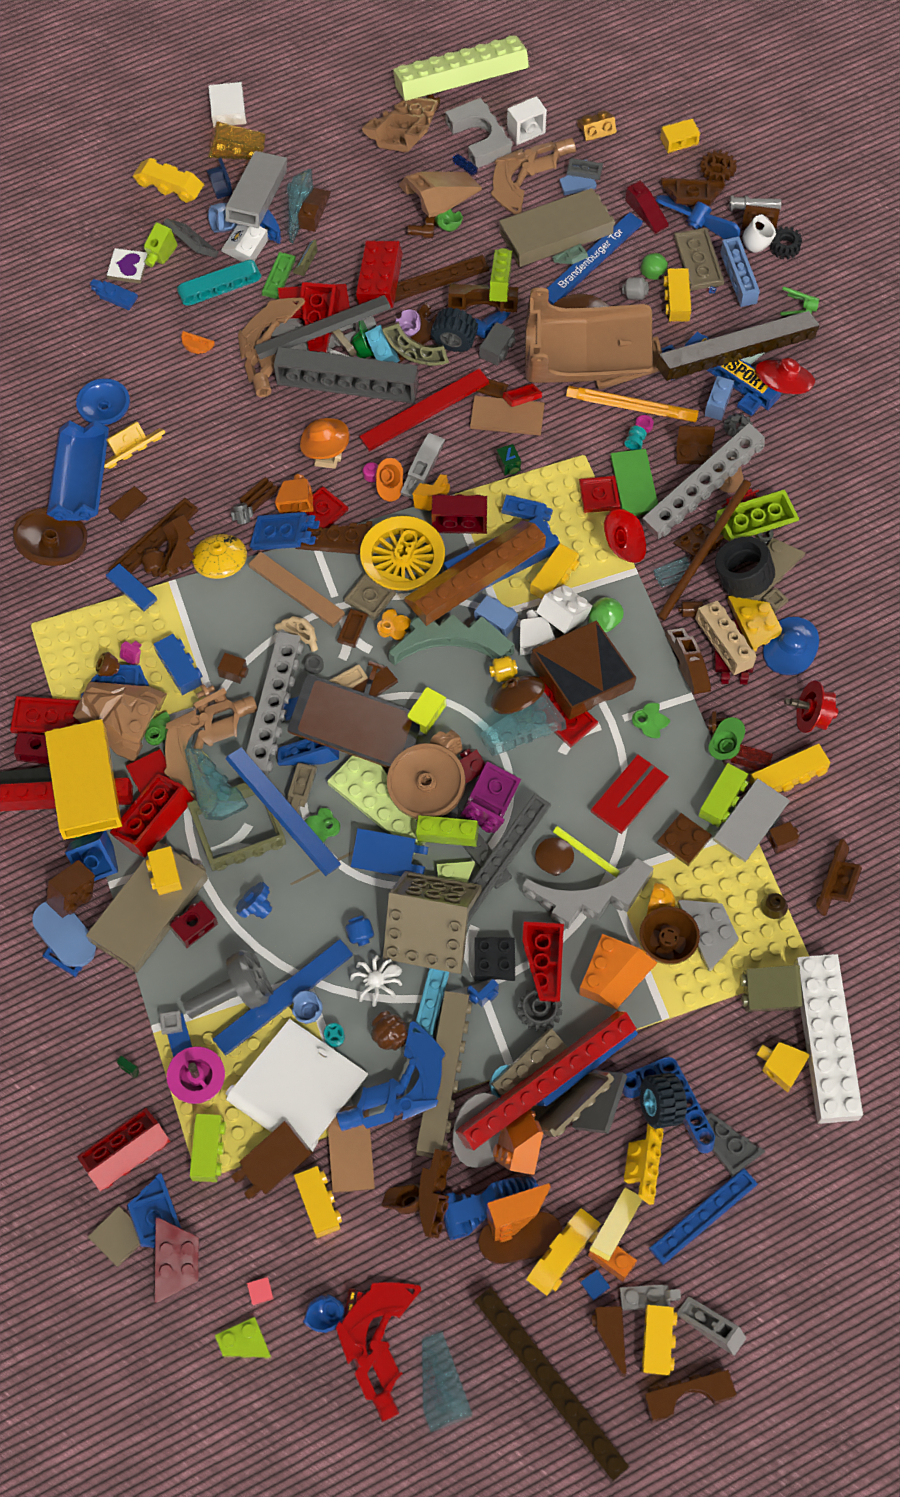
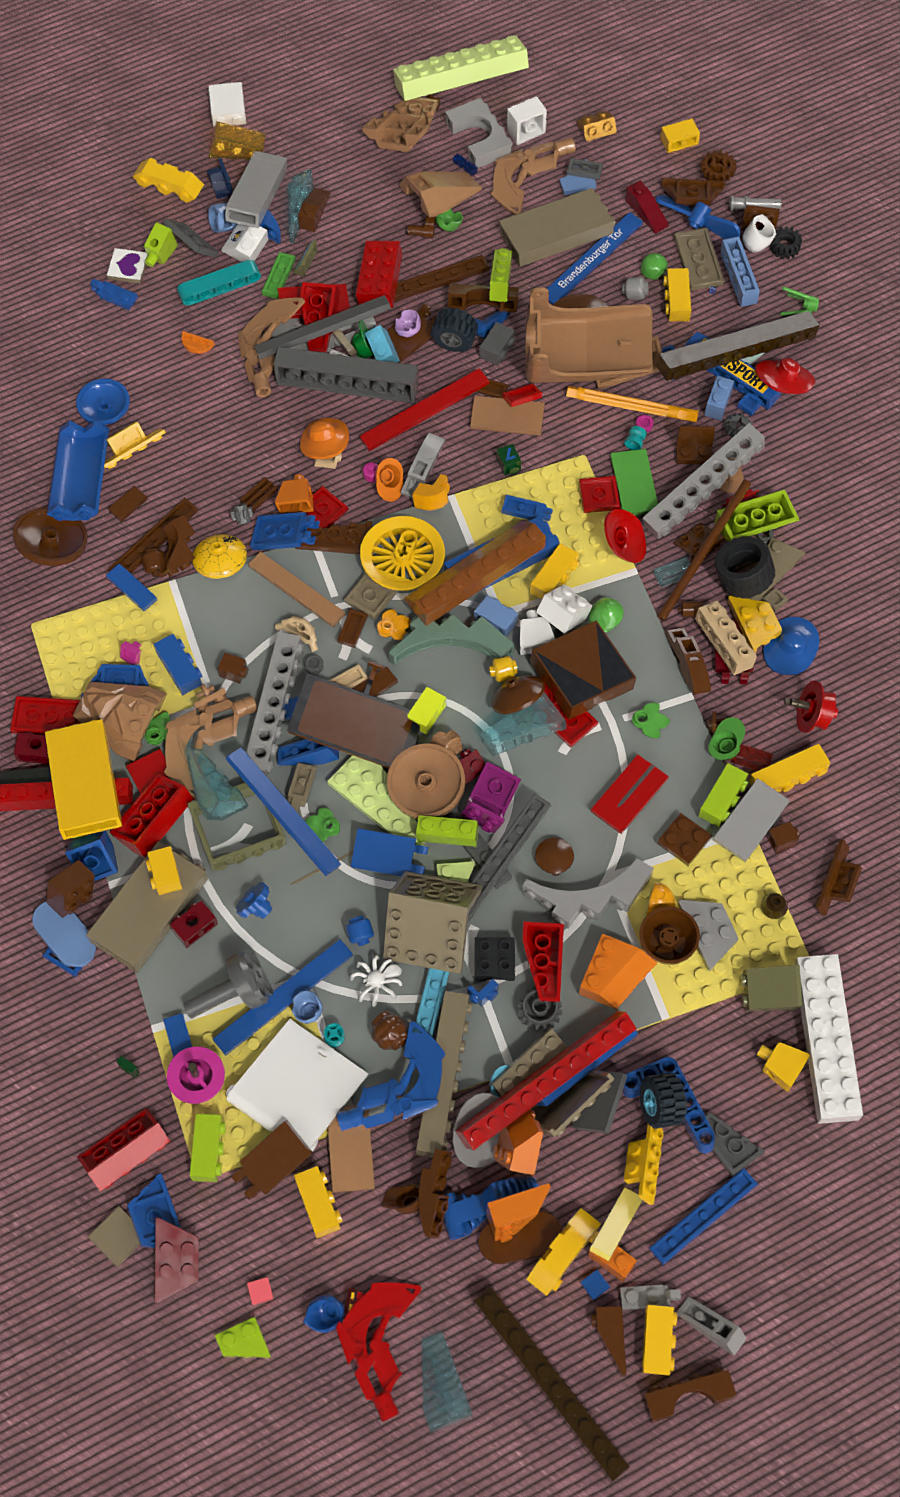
reddish brown cone [96,652,120,676] -> none
light grey tile [160,1010,183,1035] -> none
olive brick [382,321,449,366] -> none
dark red brick [432,494,487,534] -> none
sand green tile [552,244,588,264] -> none
neon yellow bar [553,826,621,877] -> none

